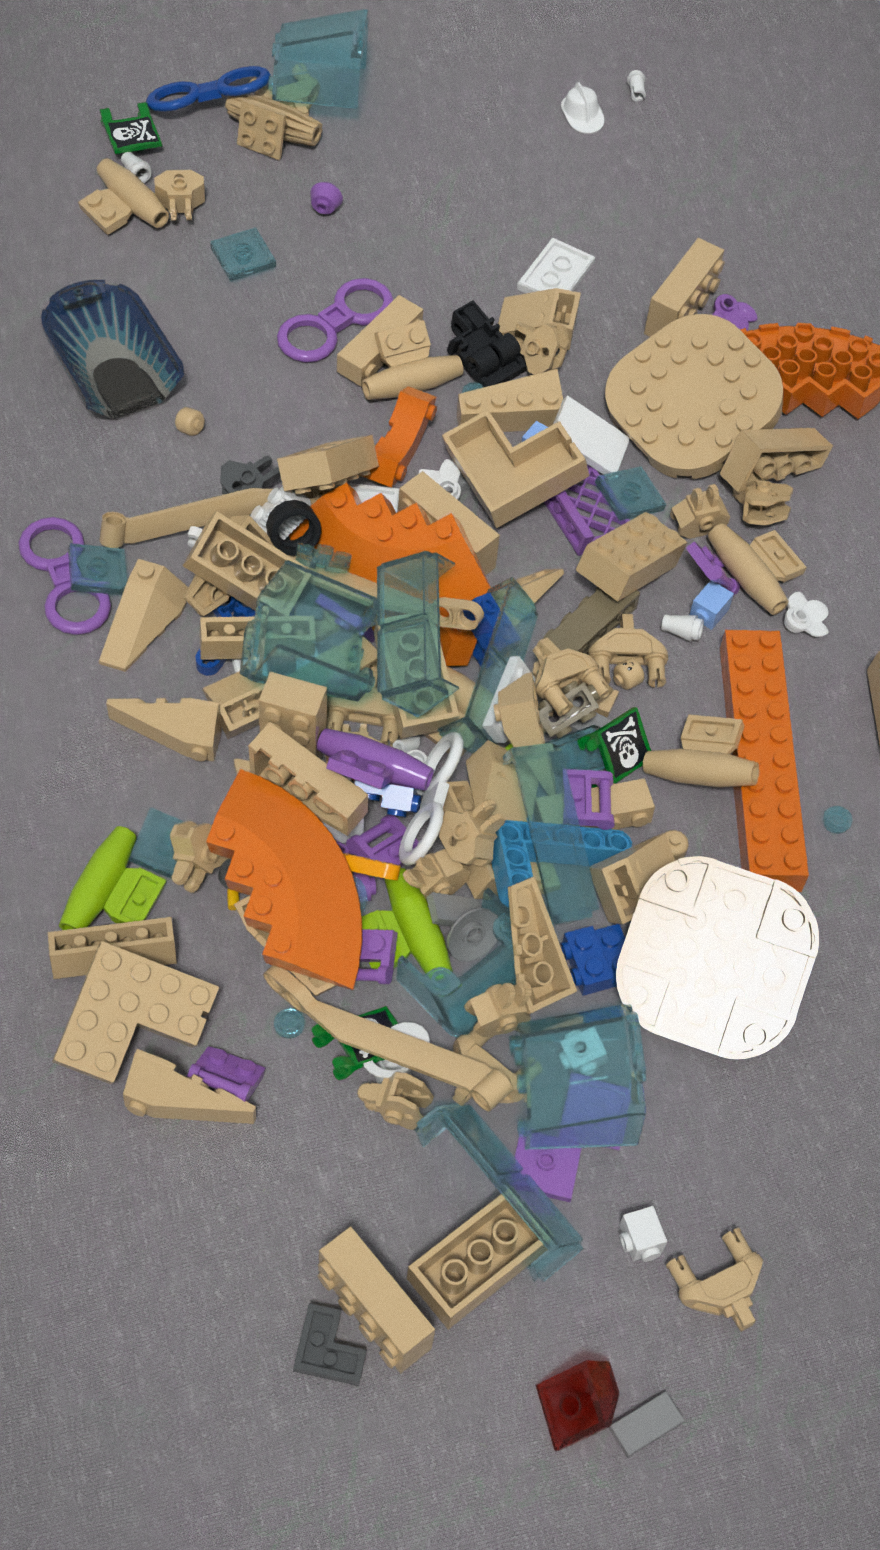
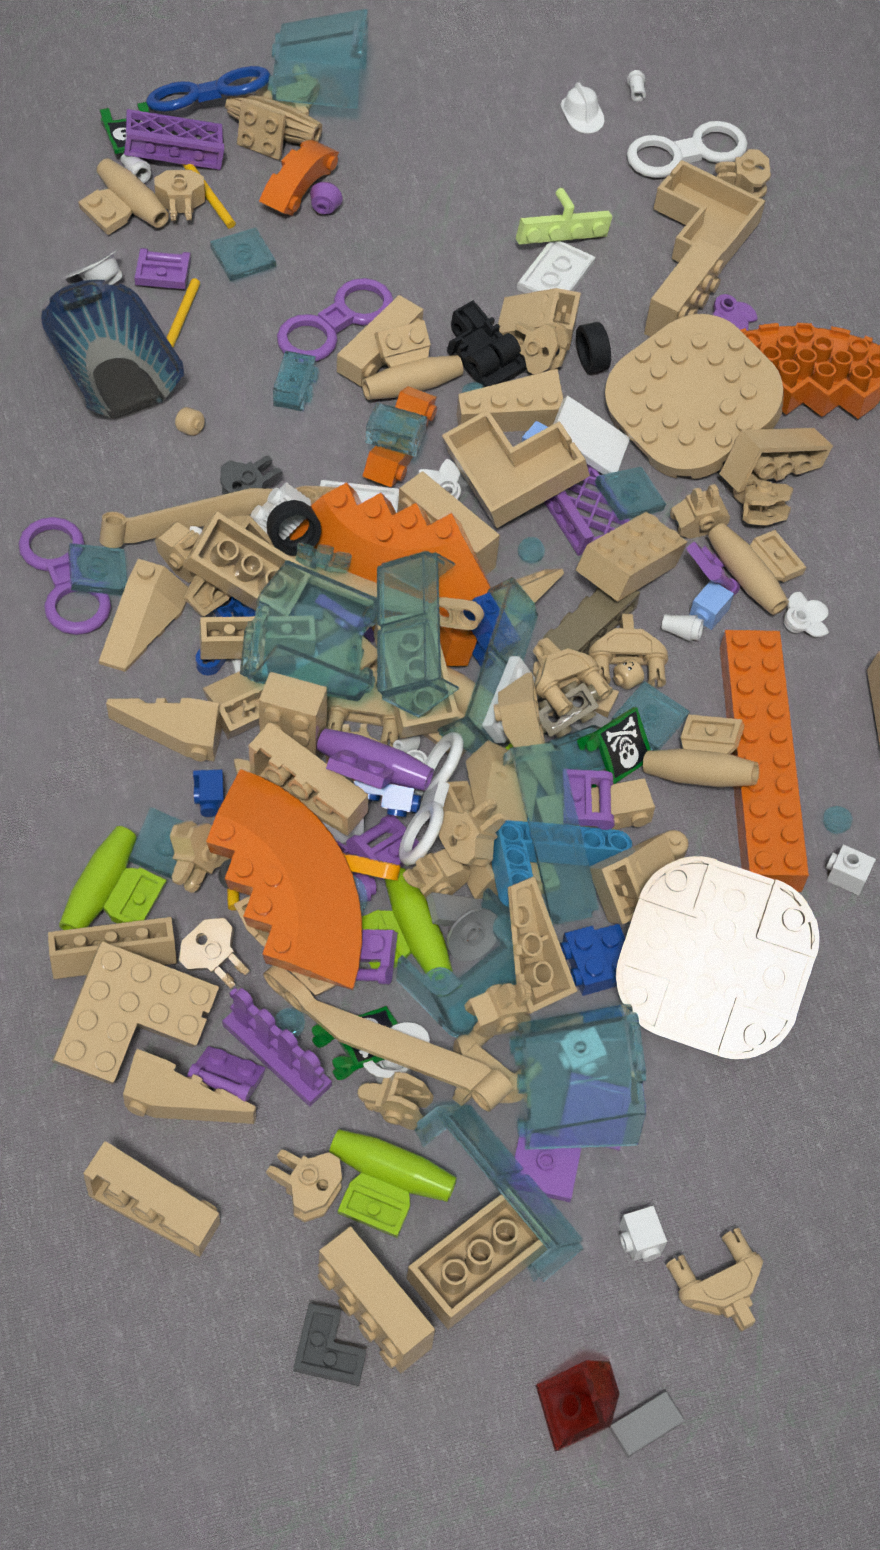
tan brick [277,435,379,494] -> none
none -> white piece [64,250,122,285]
none -> tan wedge [83,1141,220,1257]
none -> medium lavender fence [124,109,224,170]
none -> medium lavender plate [135,248,191,289]
none -> tan hinge [154,522,199,583]
none -> yellow bar [165,278,200,352]
none -> tan hinge [179,918,250,989]
none -> yellow bar [182,164,236,229]
none -> blue brick [193,769,224,817]
none -> medium lavender fence [222,988,332,1107]
none -> orange brick [259,140,339,215]
none -> tan hinge [266,1149,342,1222]
none -> clear light blue brick [273,350,319,412]
none -> lime plate [329,1129,457,1239]
none -> clear light blue brick [365,402,427,457]
none -> yellowish green plate [515,188,613,245]
none -> clear light blue plate [518,537,545,563]
none -> black tyre [576,322,611,373]
none -> clear light blue plate [611,681,690,751]
none -> white bar [627,121,747,178]
none -> tan piece [654,160,765,268]
none -> tan hinge [715,149,771,198]
none -> white brick [826,844,876,895]

